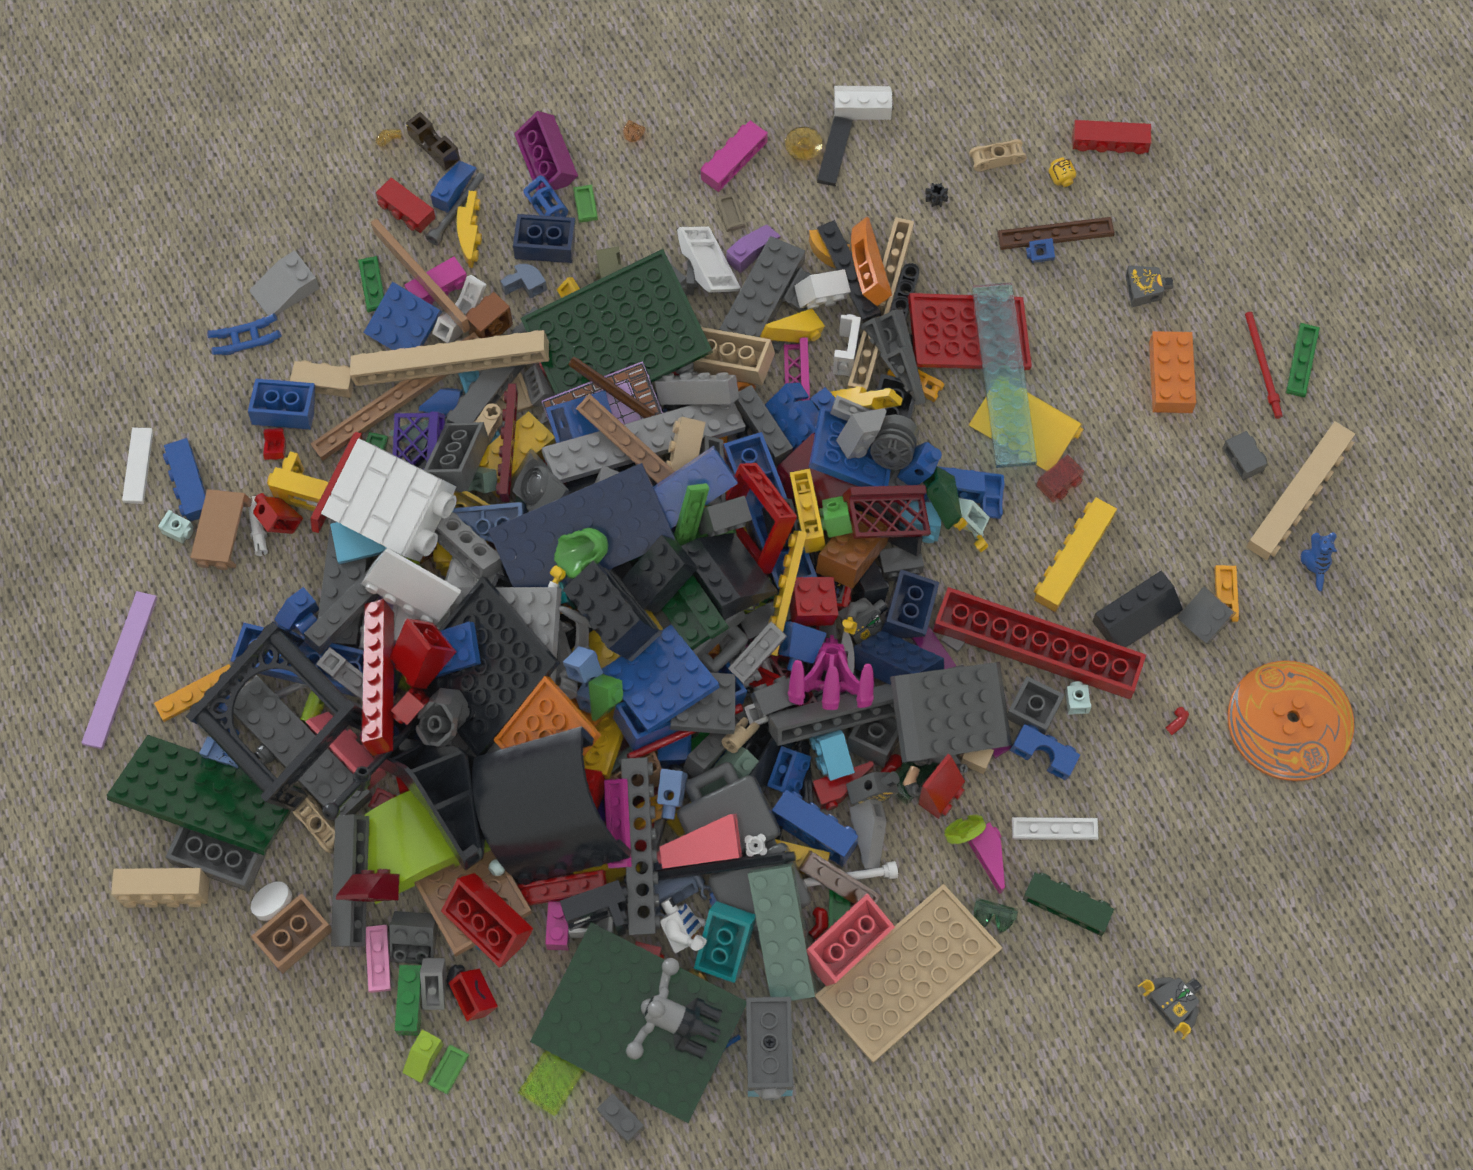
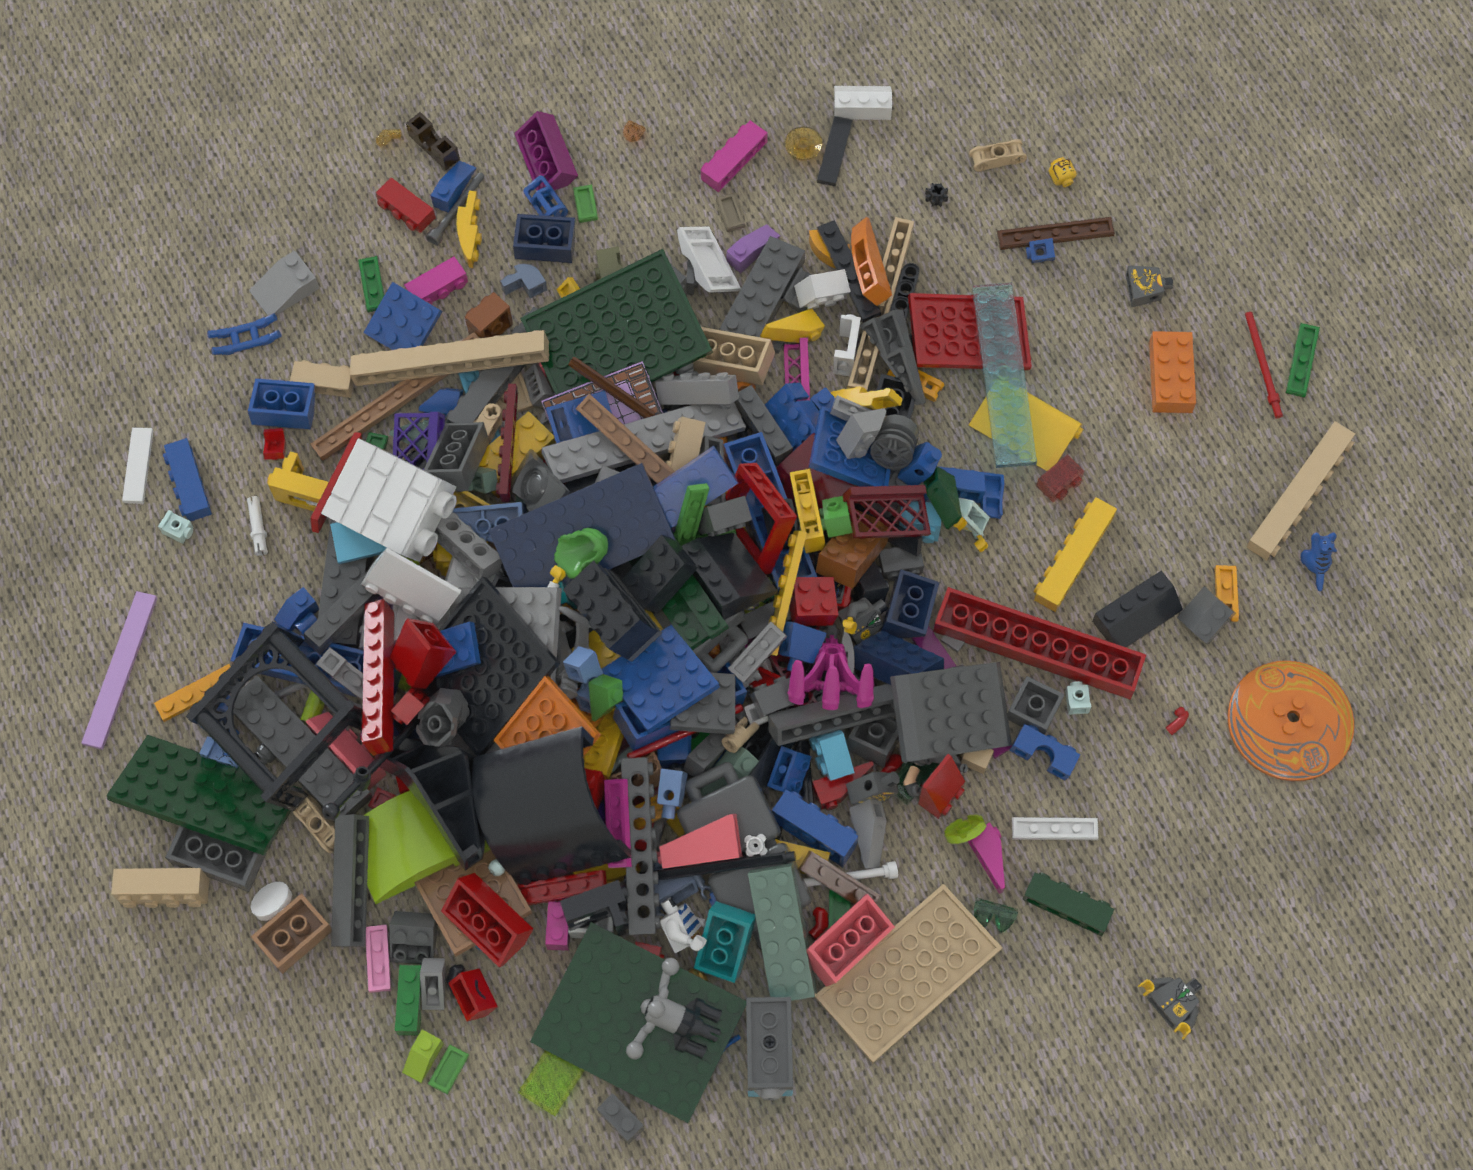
medium nougat panel [190,489,252,570] -> none
red torso [253,493,303,534] -> none
dark red slope [336,869,399,902] -> none
medium nougat tile [370,219,470,333] -> none
white arch [432,275,487,343] -> none
red brick [1072,120,1151,154] -> none
dark grey brick [1222,431,1267,481] -> none

